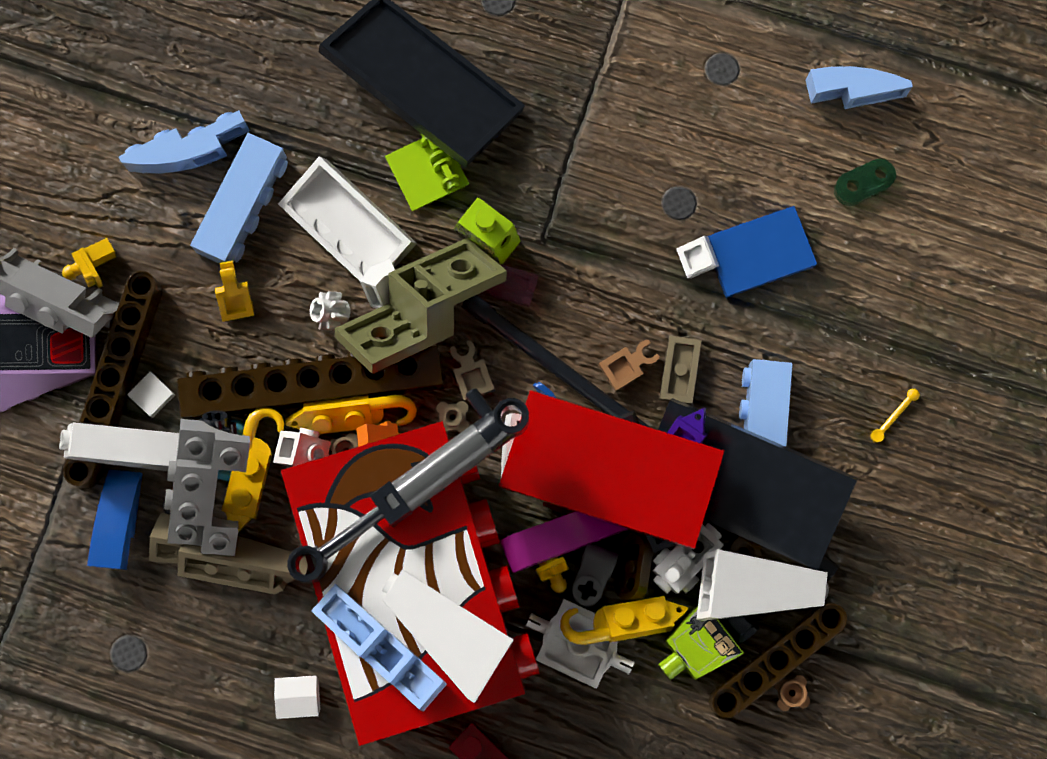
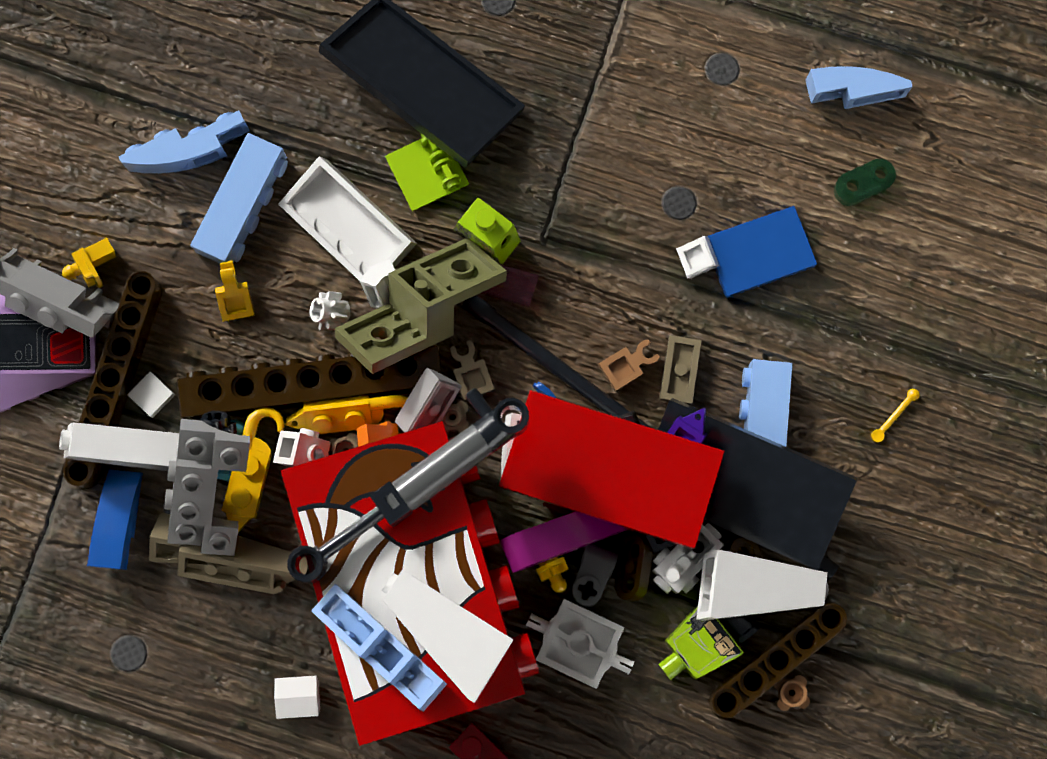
yellow plate [560,596,688,645] -> none
none -> light grey slope [395,368,462,432]

